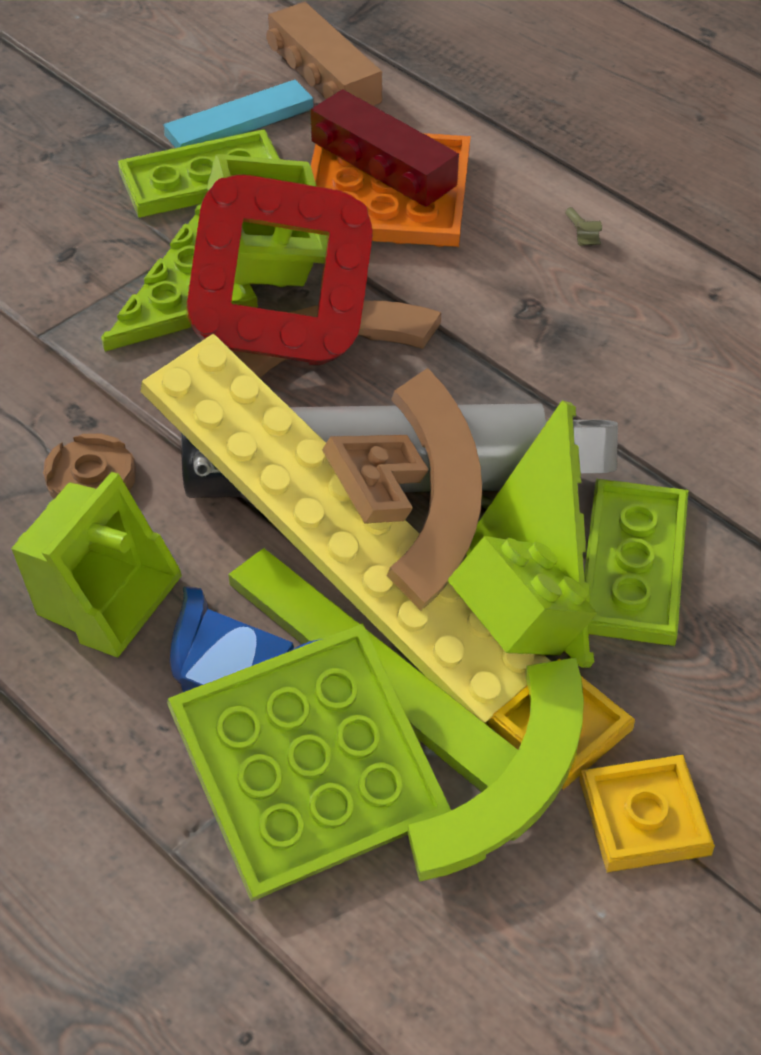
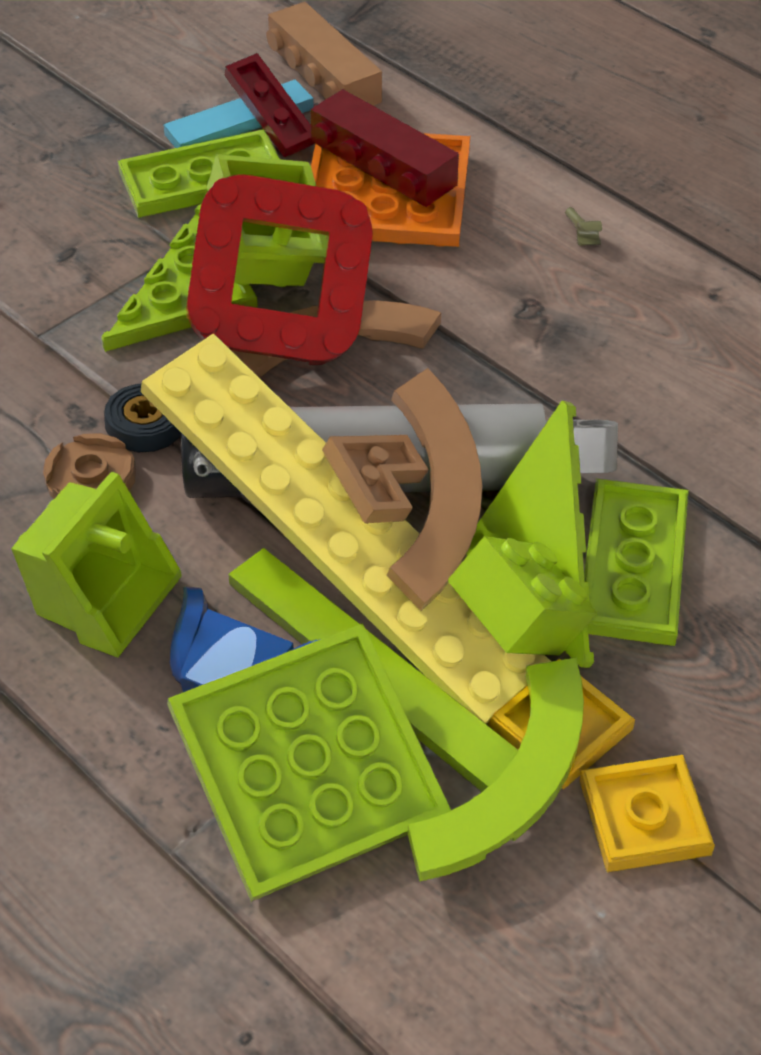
none -> black bush [104,384,181,453]
none -> dark red plate [225,53,315,158]

